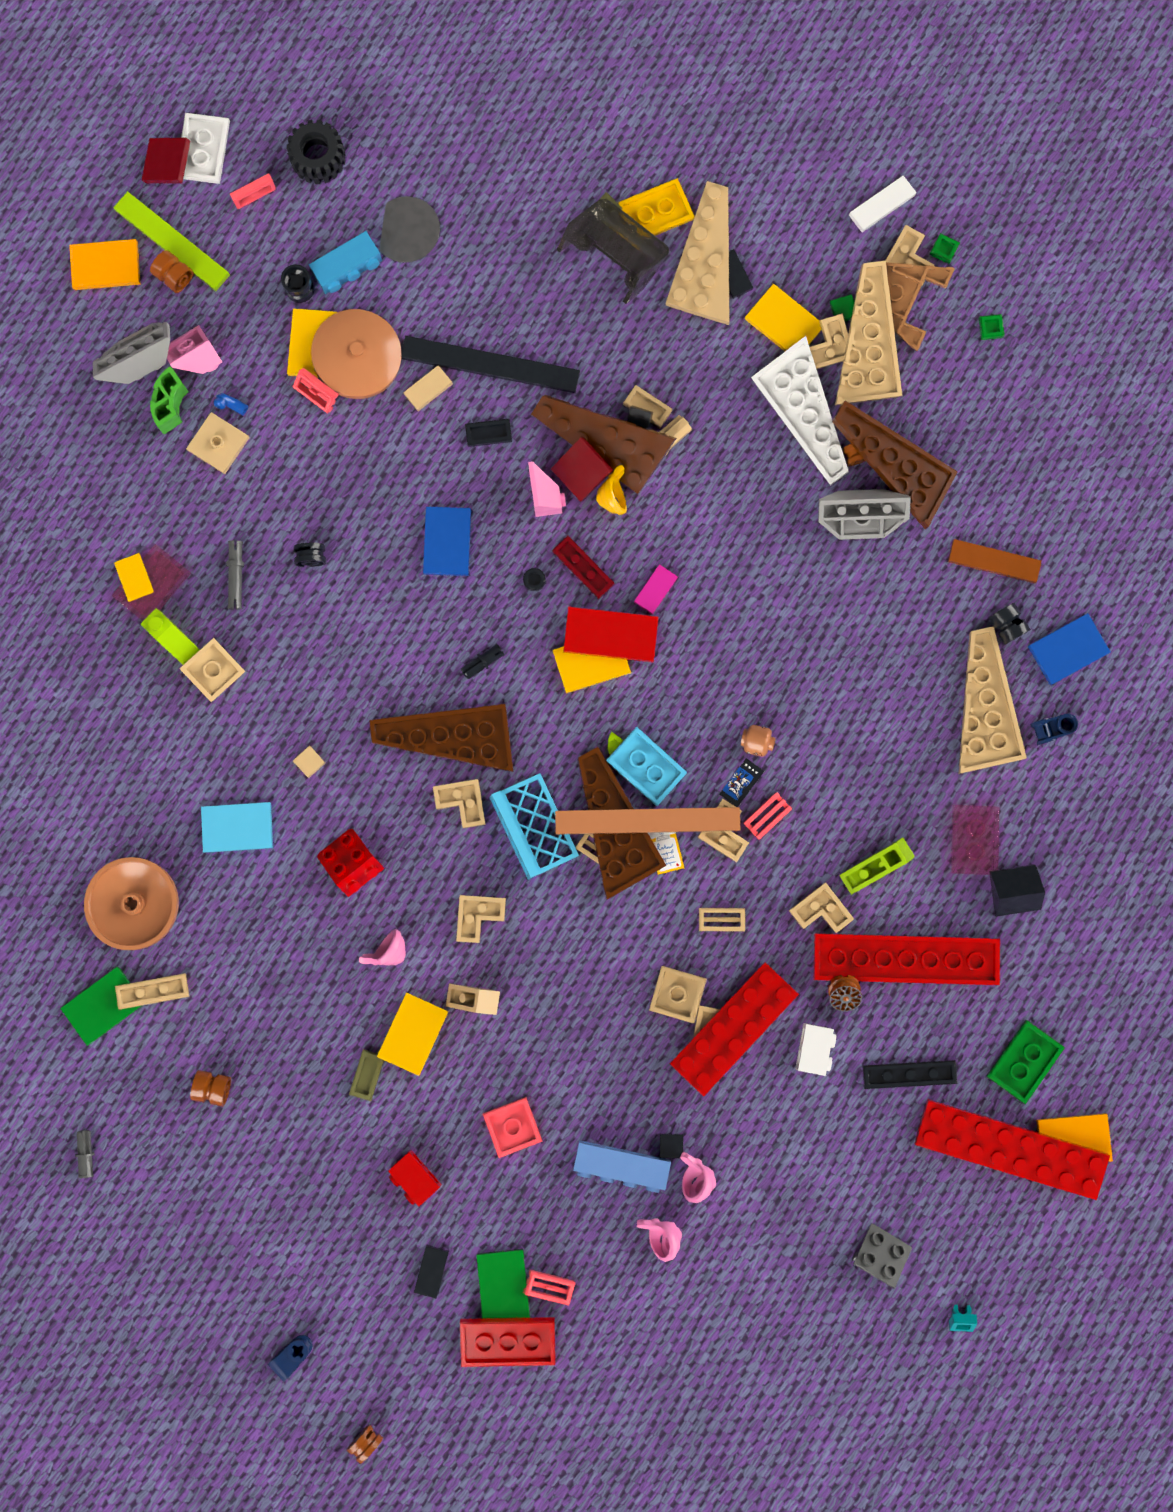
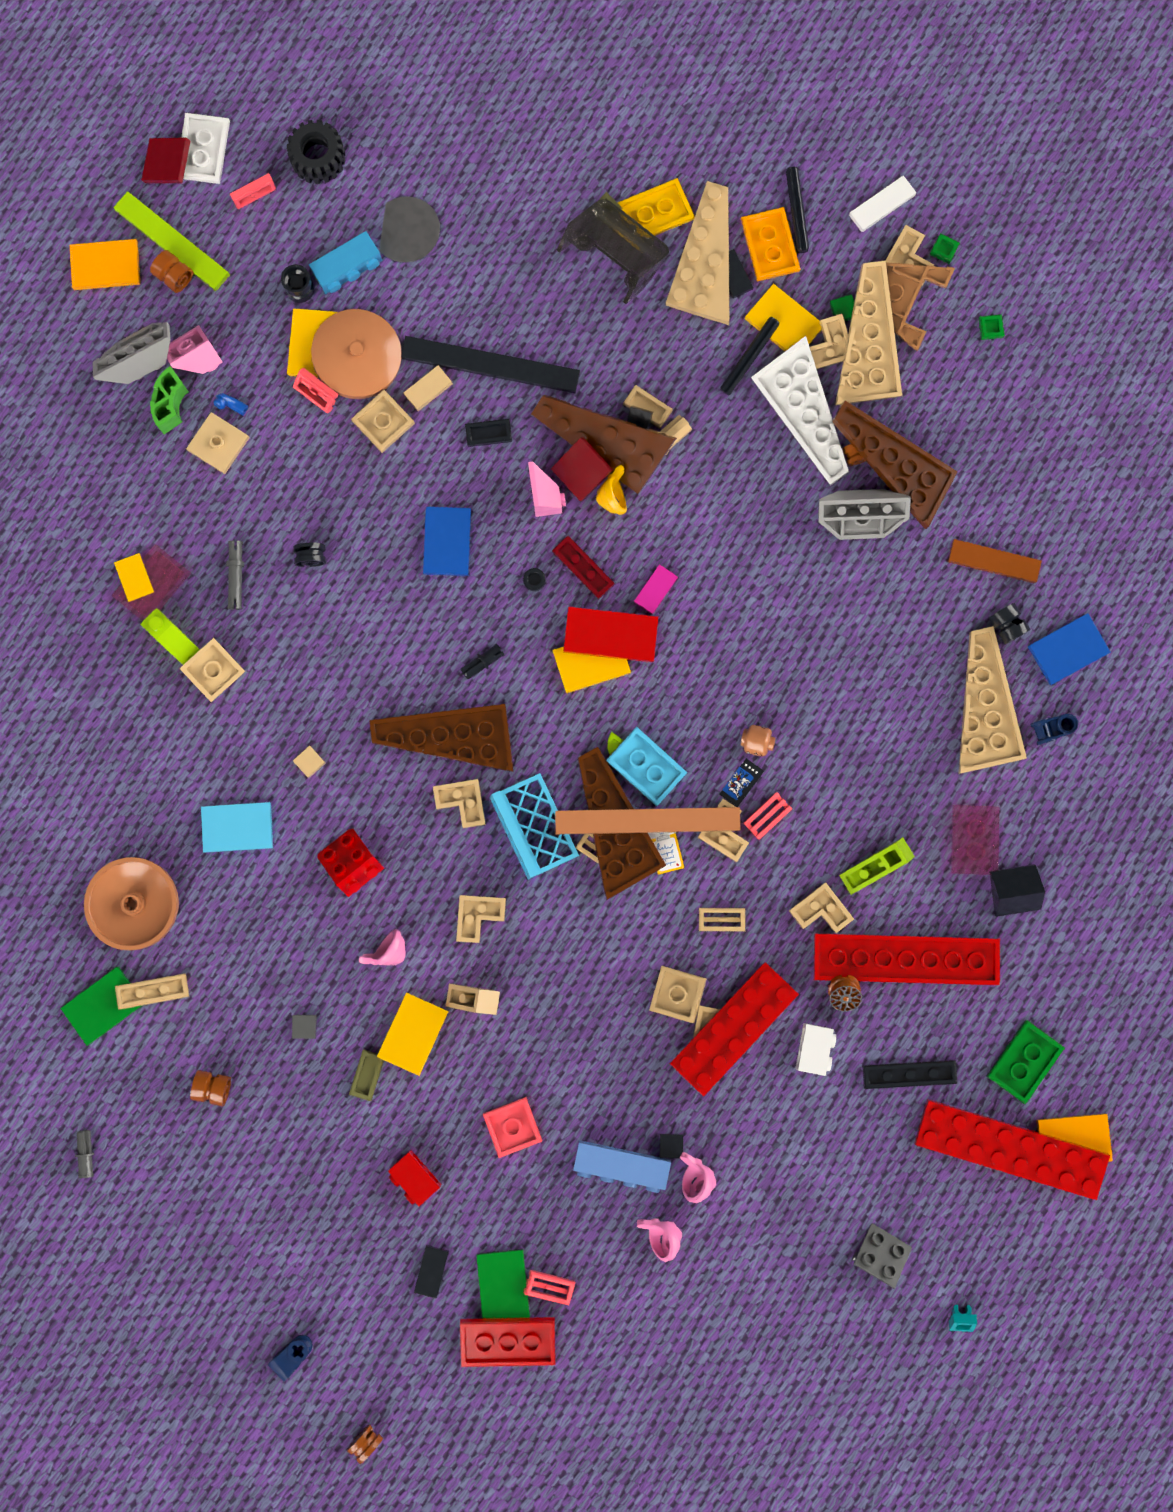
none -> dark grey tile [292,1015,317,1039]
none -> tan plate [351,390,415,453]
none -> black axle [720,317,779,395]
none -> light orange tile [741,207,801,282]
none -> black axle [786,167,809,253]

